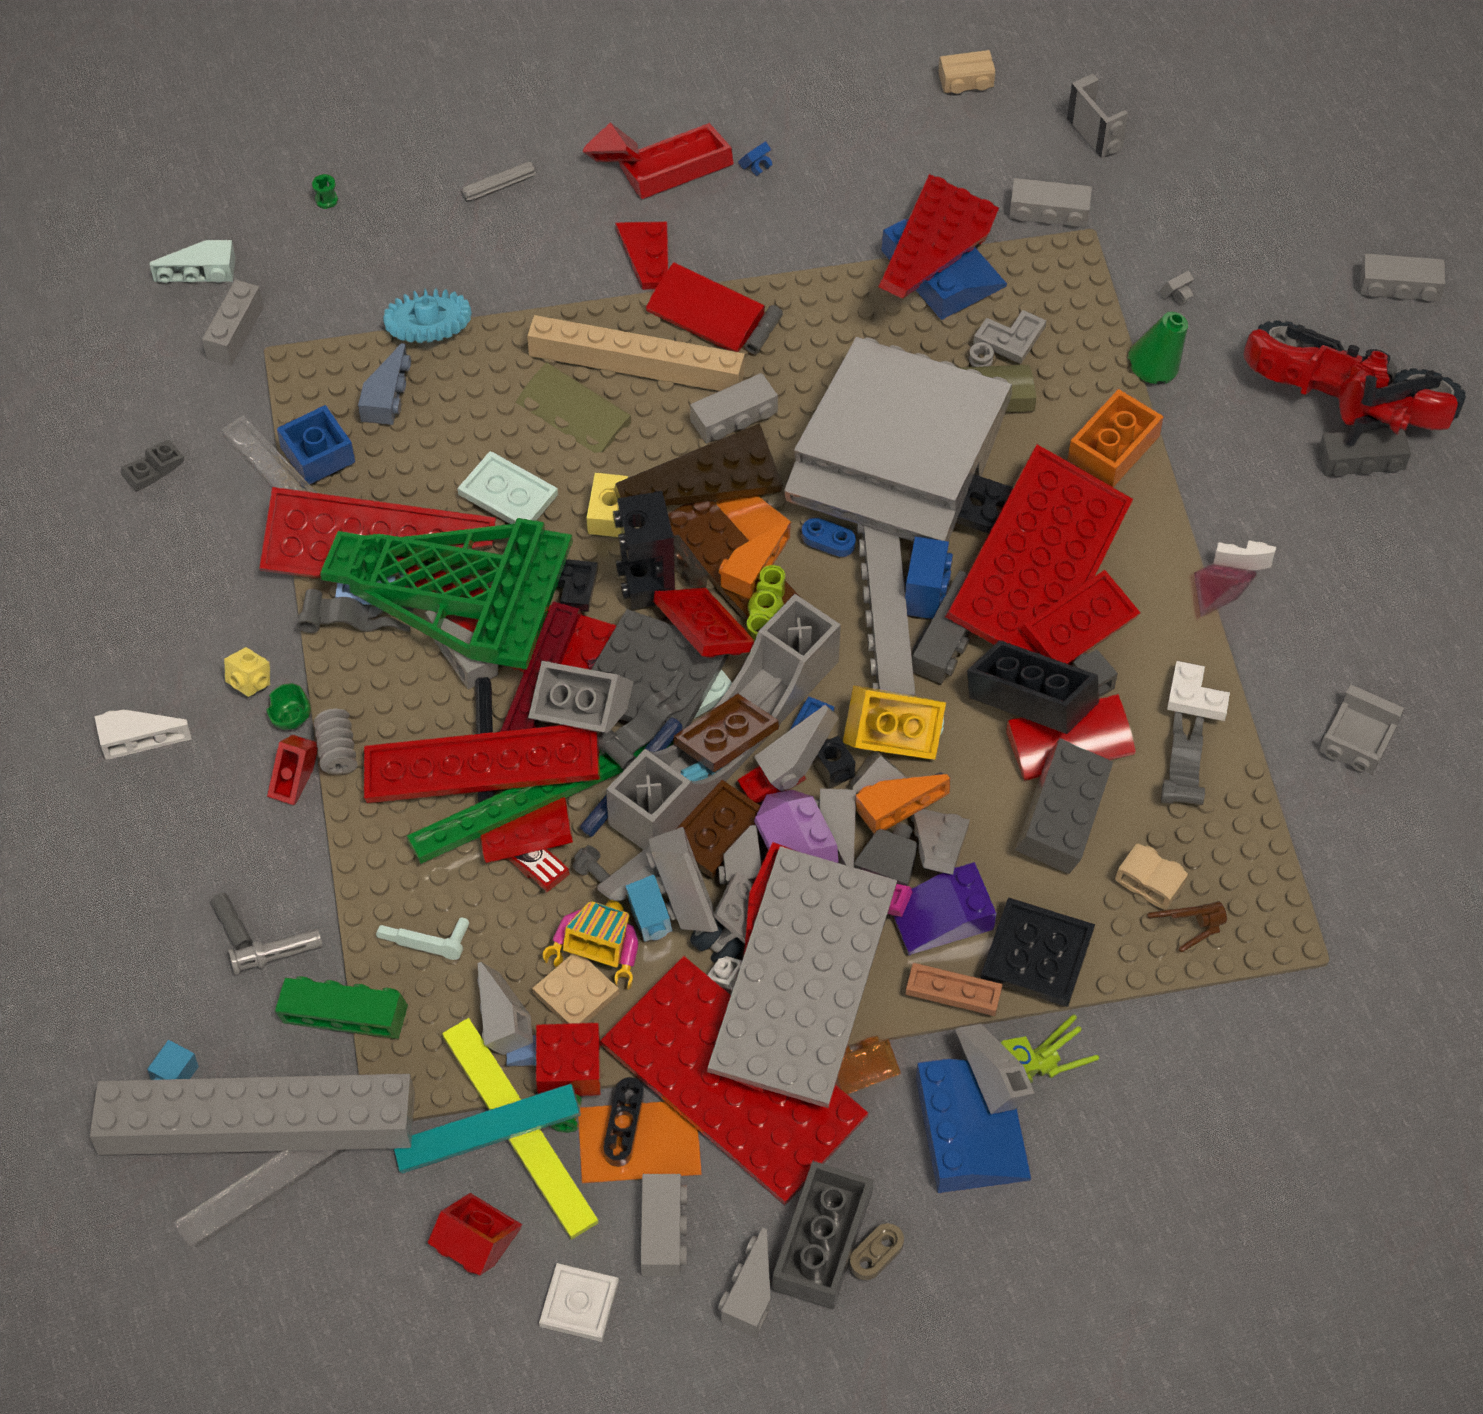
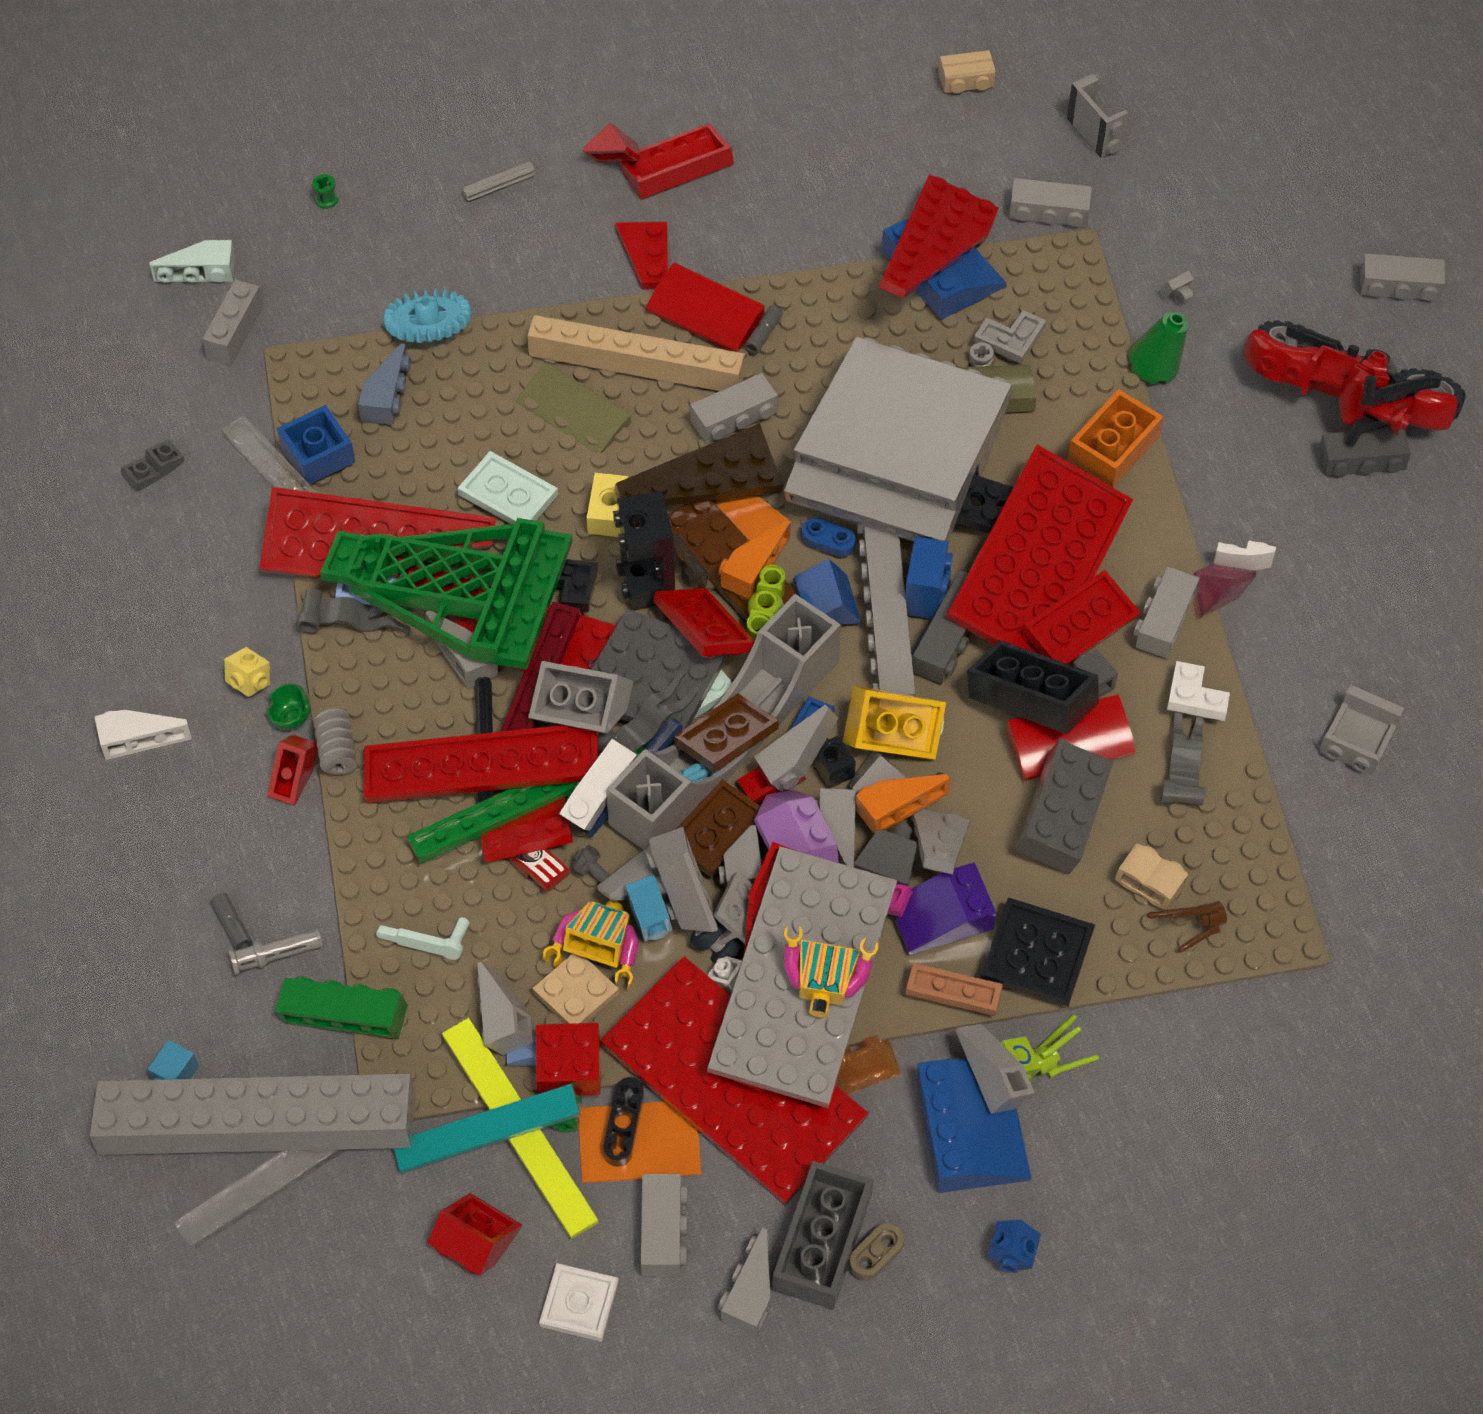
blue tile [738,141,773,176] -> none
none -> white slope [559,739,637,831]
none -> torso [783,924,880,1018]
none -> blue slope [793,559,861,624]
none -> blue brick [988,1219,1041,1273]
none -> light grey brick [1134,566,1200,659]

